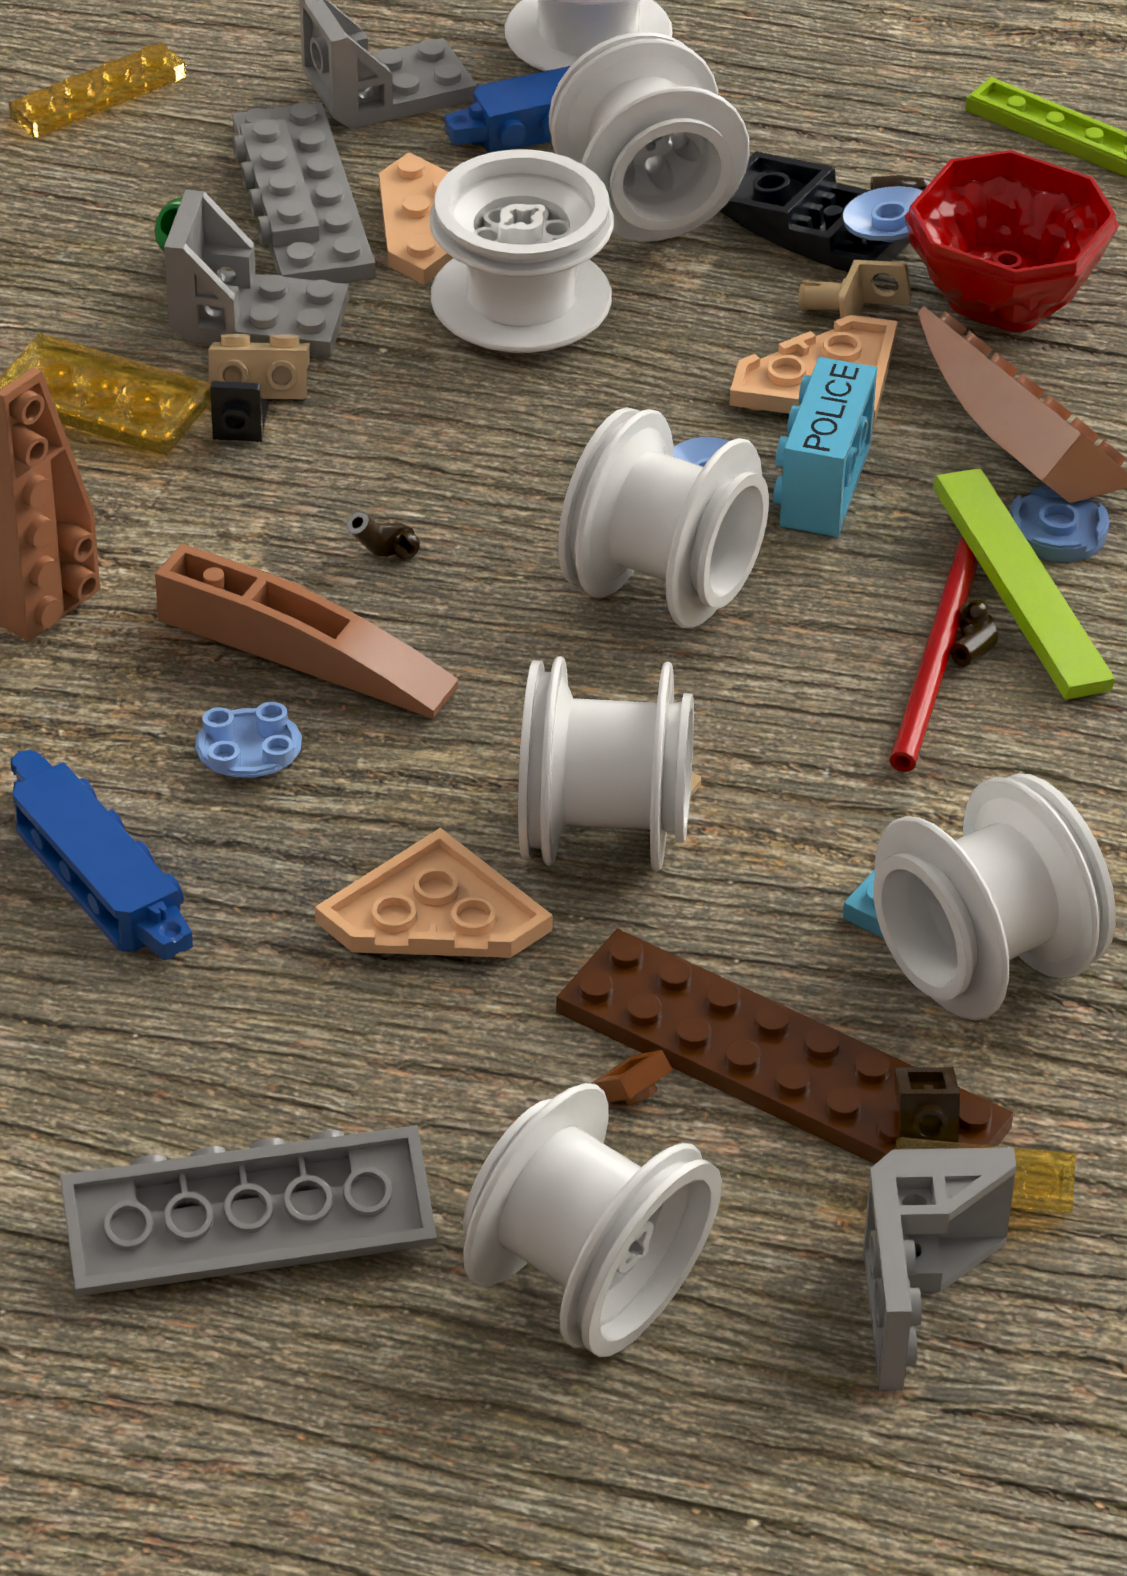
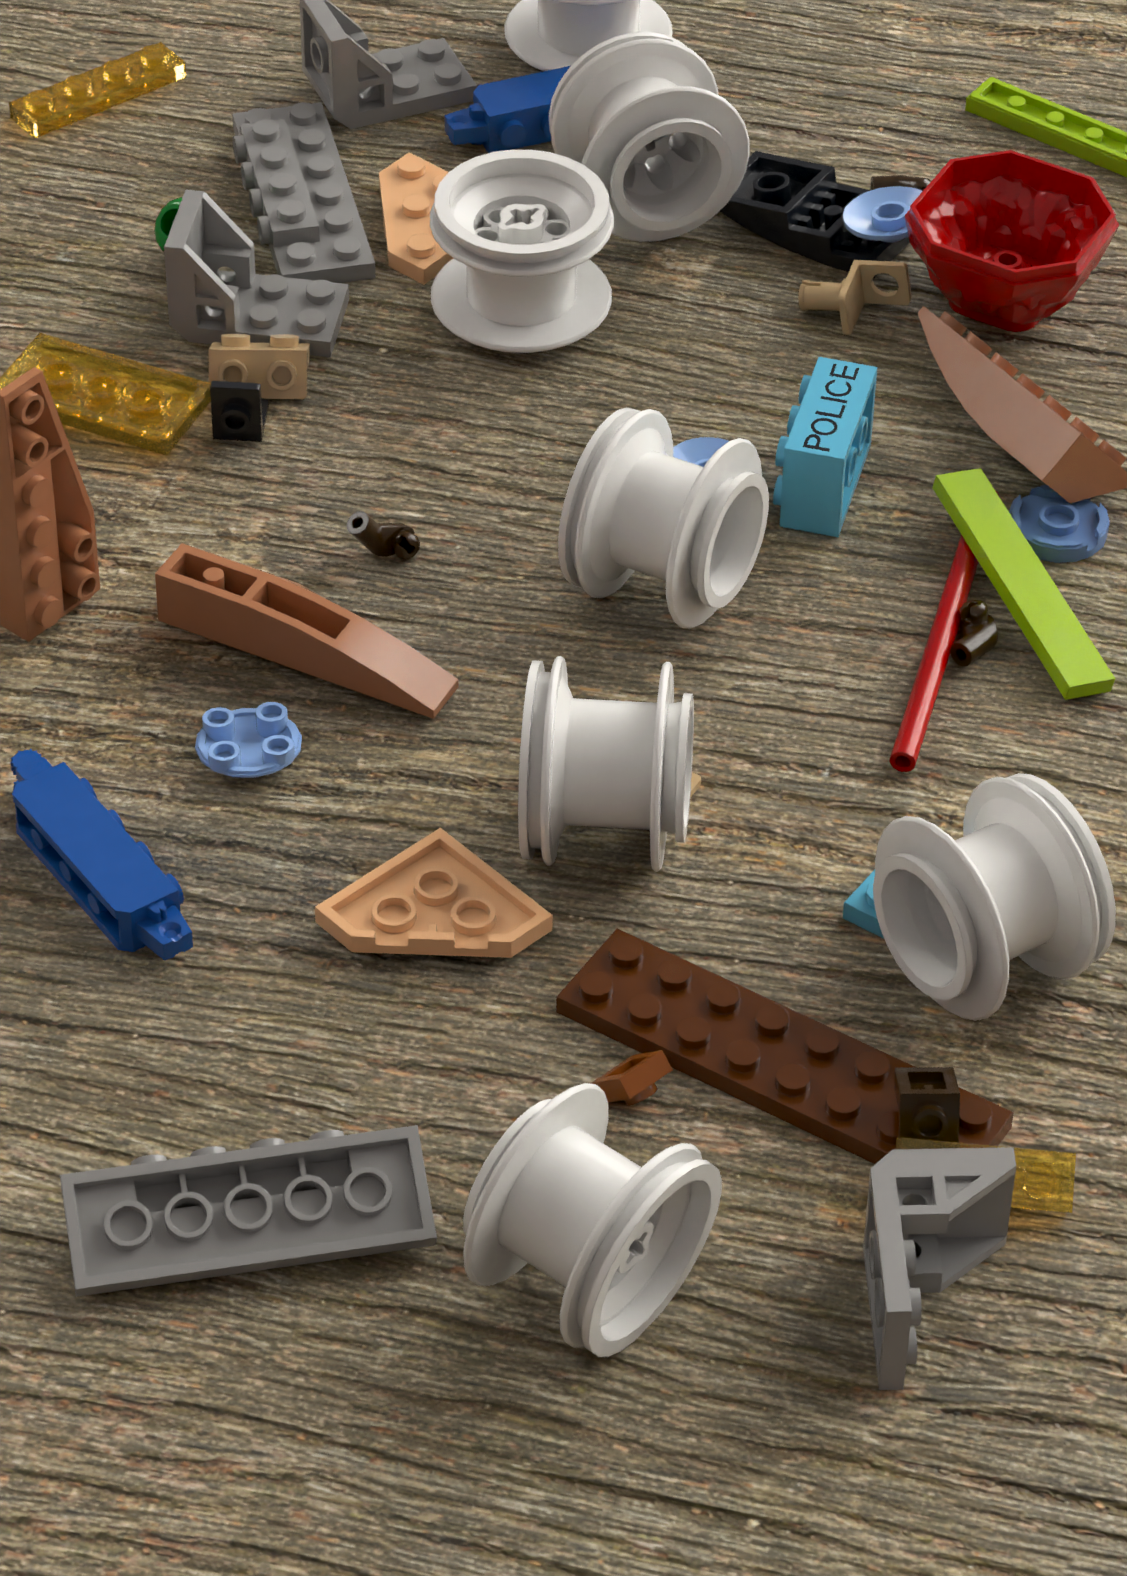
light nougat plate [729,315,898,425] -> none

